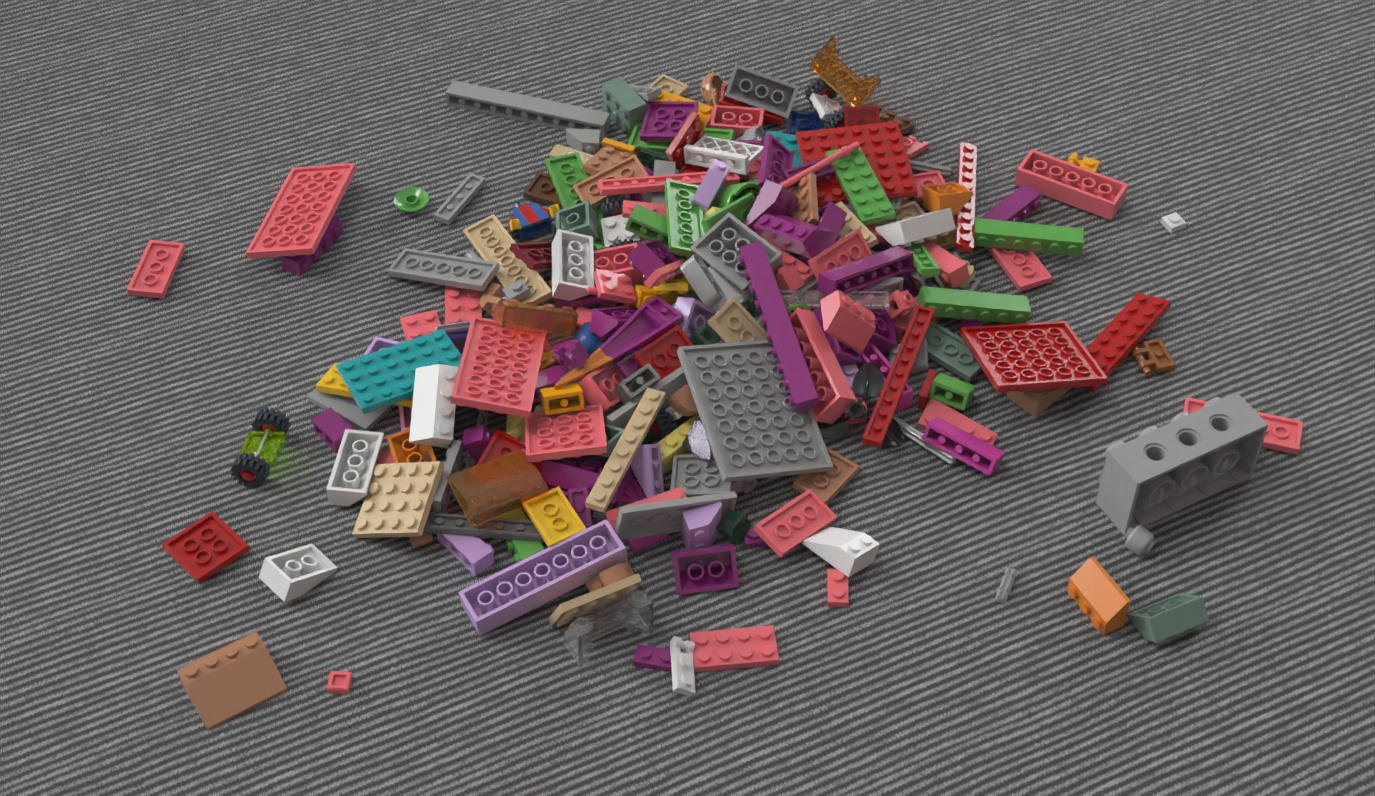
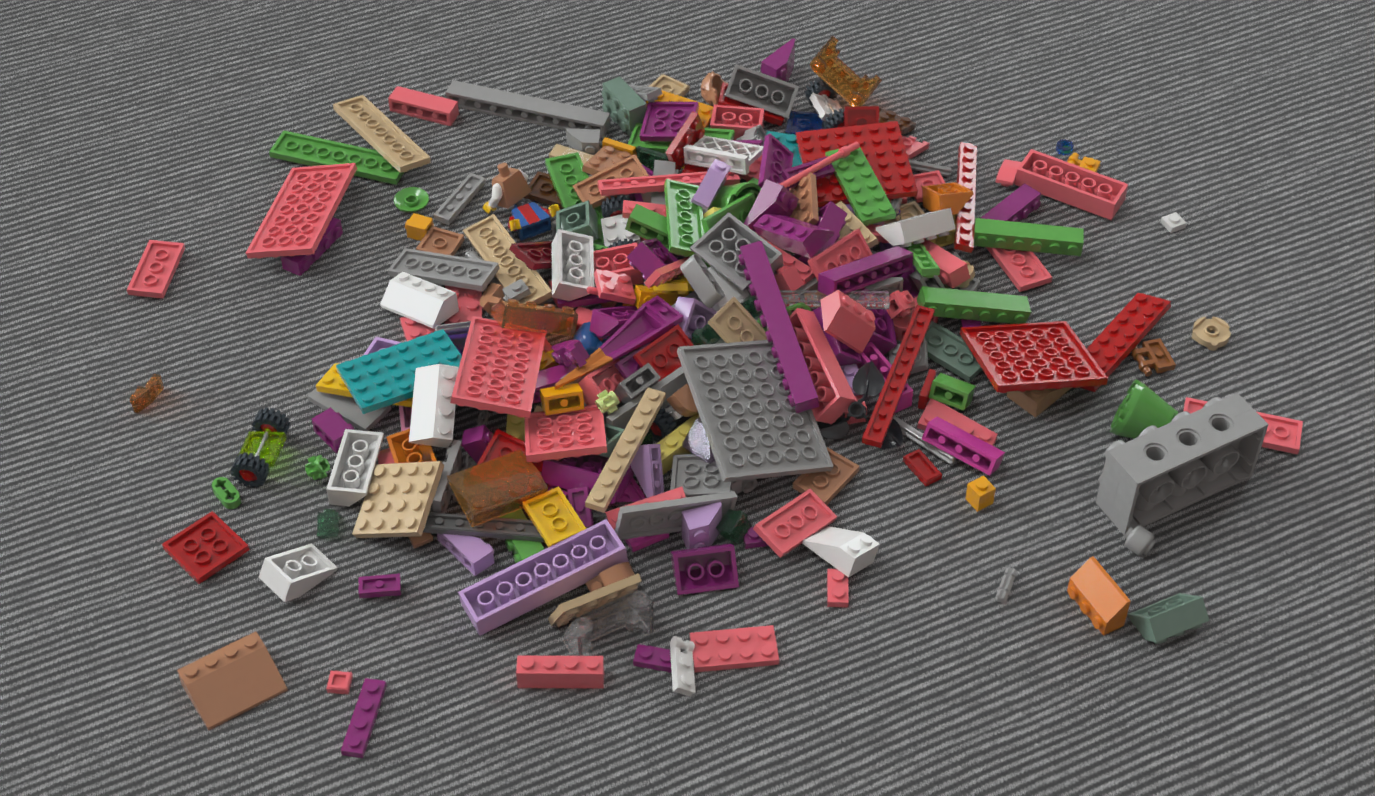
none -> clear orange slope [130,374,164,413]
none -> bright green beam [212,477,241,509]
none -> bright green plate [269,130,404,185]
none -> bright green gear [305,455,330,480]
none -> clear green bracket [317,509,341,538]
none -> tan plate [333,95,431,173]
none -> magenta plate [341,678,387,758]
none -> magenta plate [358,574,401,599]
none -> white slope [380,272,459,329]
none -> coral brick [388,86,459,126]
none -> light orange brick [405,213,434,241]
none -> nougat plate [416,226,464,256]
none -> nougat torso [483,163,532,214]
none -> coral brick [516,656,604,689]
none -> yellowish green gear [595,390,620,415]
none -> magenta slope [761,38,795,82]
none -> red tile [903,449,942,487]
none -> light orange brick [965,475,996,512]
none -> coral slope [996,159,1022,186]
none -> clear blue tile [1056,139,1074,155]
none -> bright green cone [1110,380,1178,439]
none -> tan plate [1192,317,1231,351]

